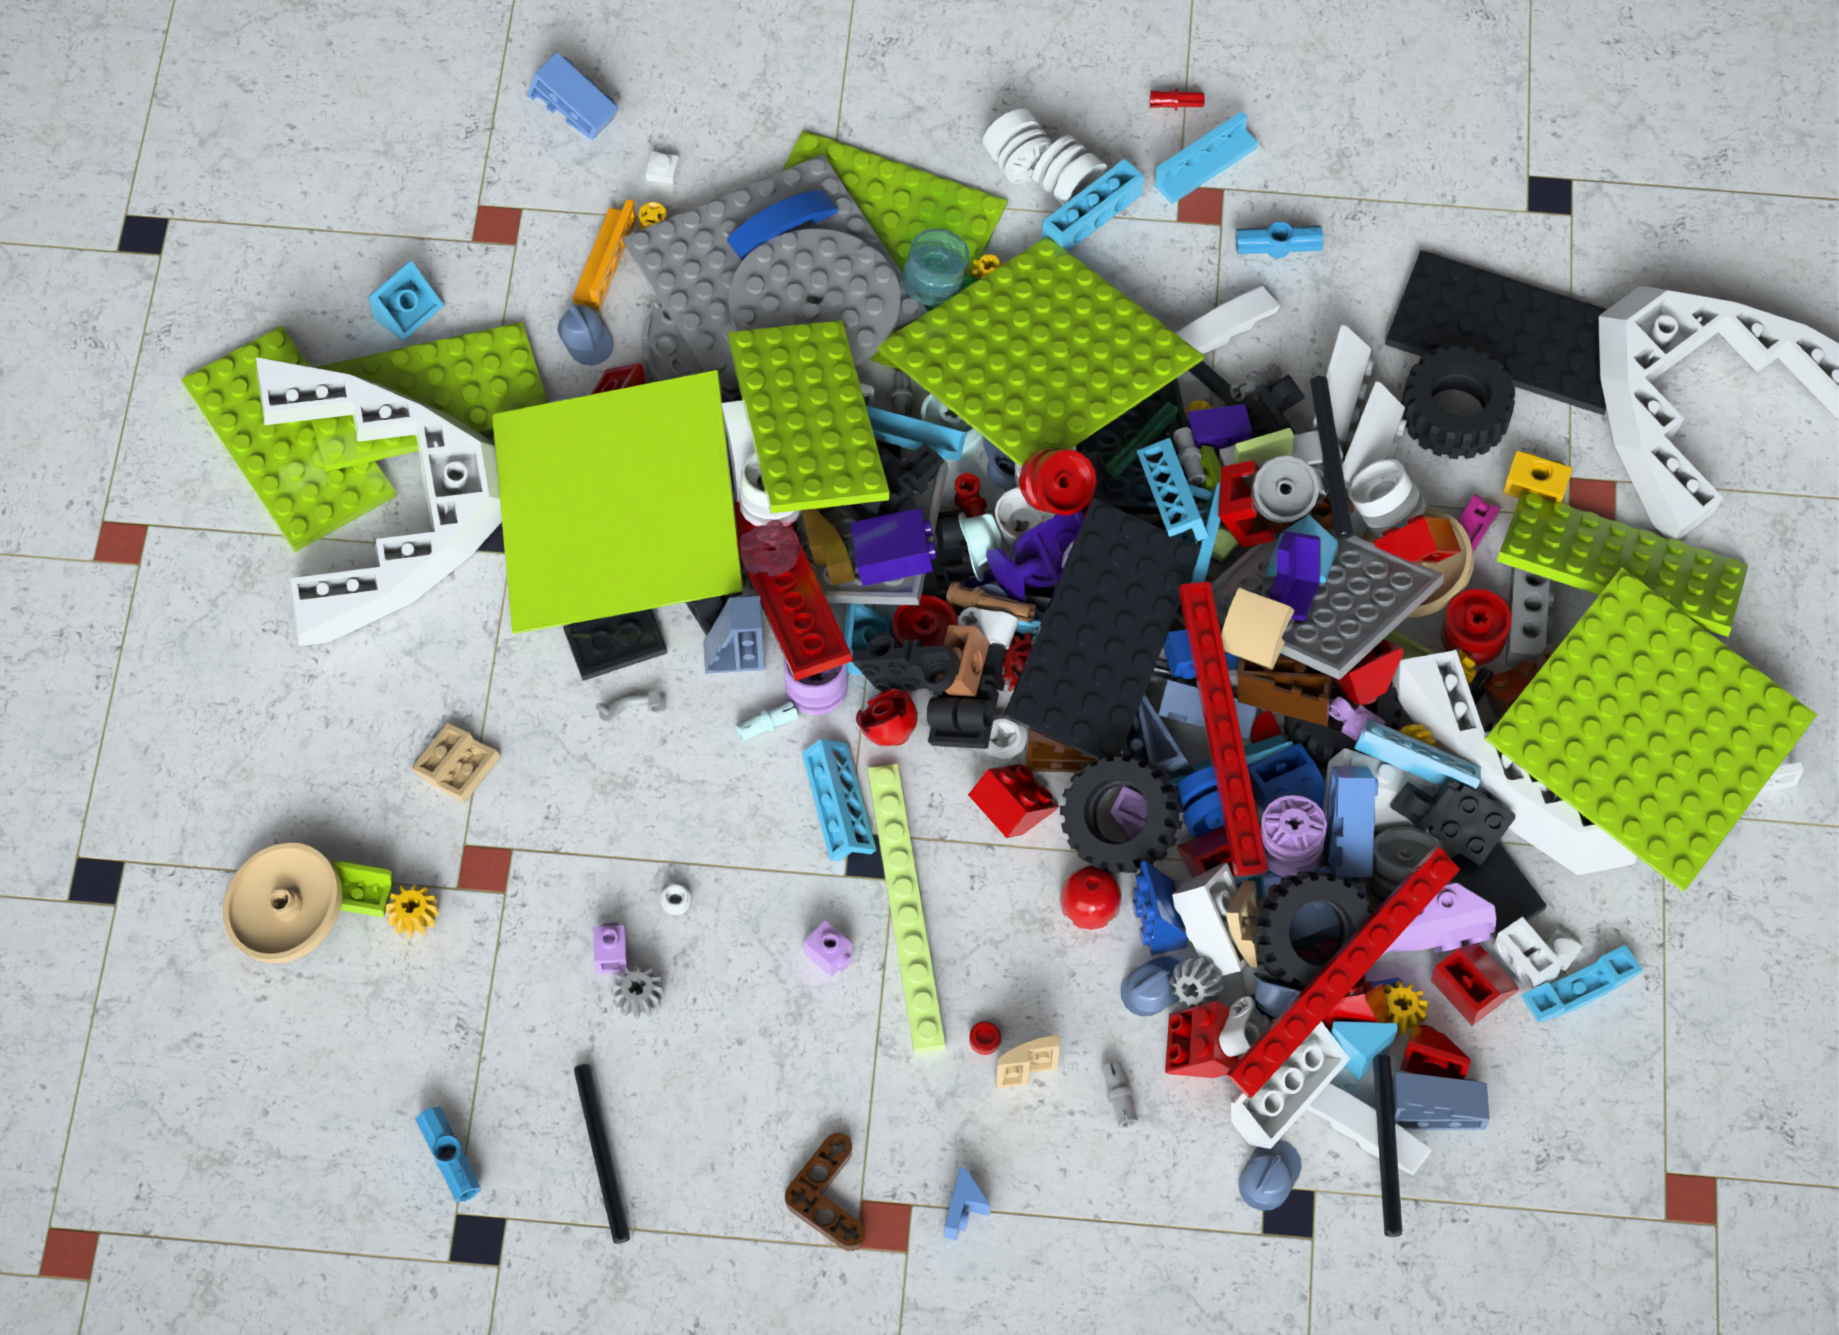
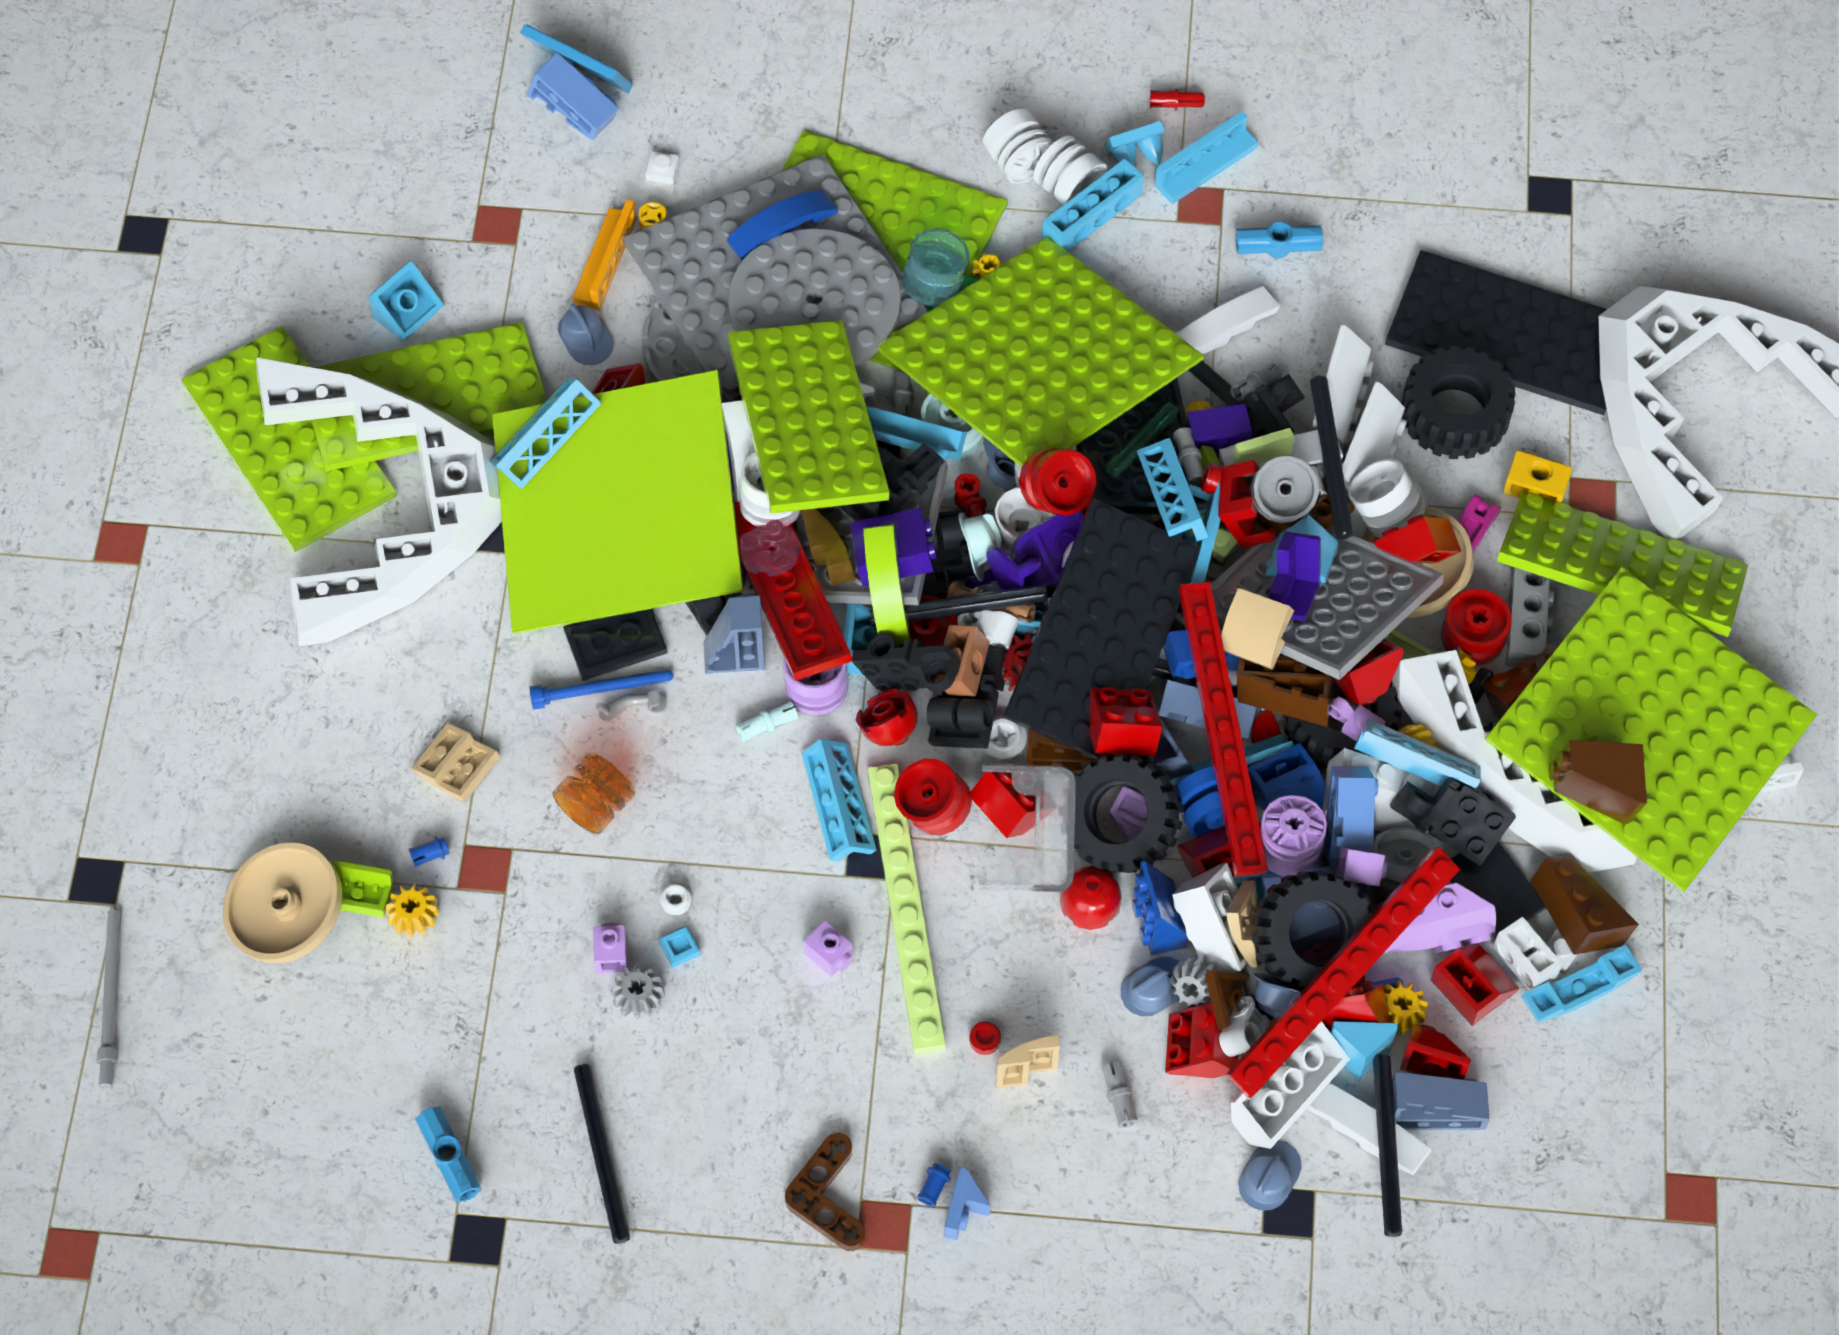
none -> light grey bar [97,910,120,1088]
none -> blue pin [409,836,450,867]
none -> medium azure fence [490,376,601,489]
none -> dark azure tile [520,24,633,94]
none -> blue piece [529,670,674,710]
none -> clear orange wheel [552,753,635,835]
none -> medium azure tile [659,925,701,968]
none -> slope [863,524,911,644]
none -> black axle [869,584,1048,626]
none -> red wheel [894,758,972,835]
none -> blue pin [916,1163,951,1207]
none -> clear windscreen [979,763,1075,892]
none -> red slope [1090,687,1162,756]
none -> medium azure tile [1104,121,1164,165]
none -> red tile [1200,463,1222,494]
none -> reddish brown tile [1205,970,1250,1030]
none -> lavender brick [1336,847,1387,886]
none -> reddish brown wedge [1530,854,1639,955]
none -> reddish brown slope [1549,741,1647,824]

